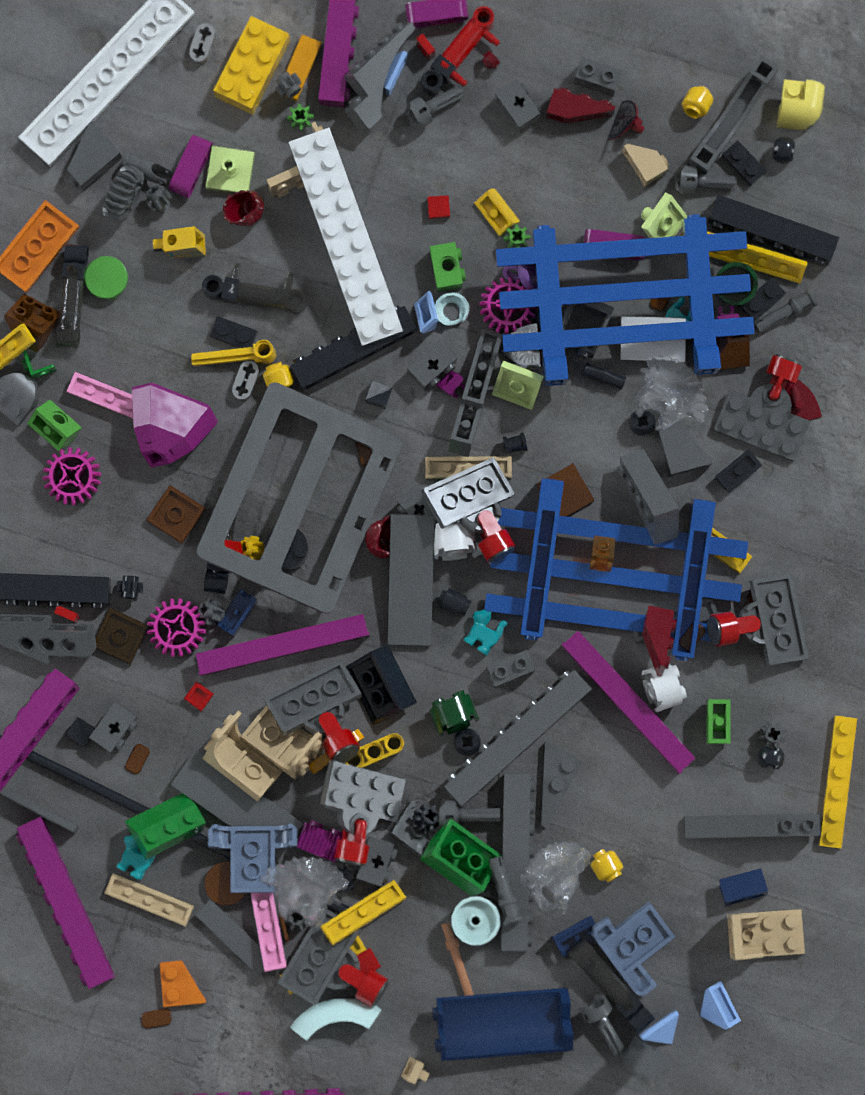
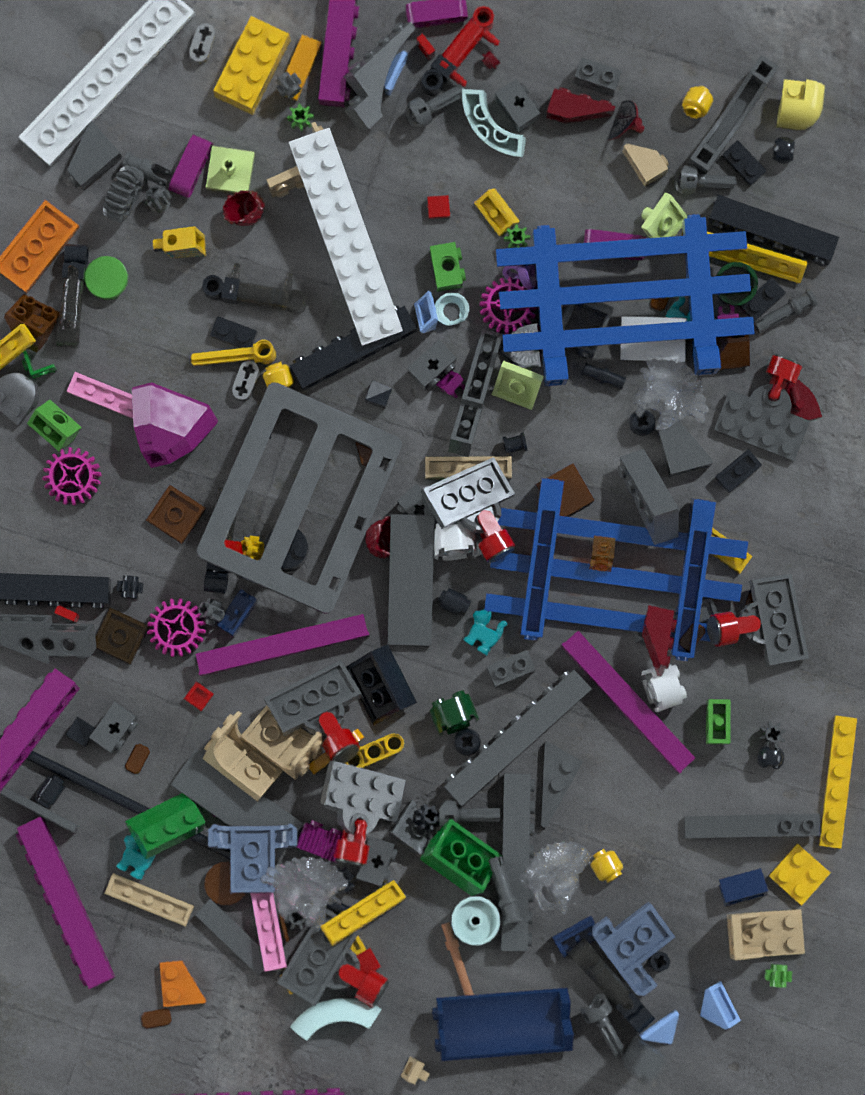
none -> black brick [34,774,65,808]
none -> light aqua brick [462,89,526,157]
none -> black bush [649,951,670,972]
none -> bright green gear [765,964,792,988]
none -> yellow plate [768,843,830,906]

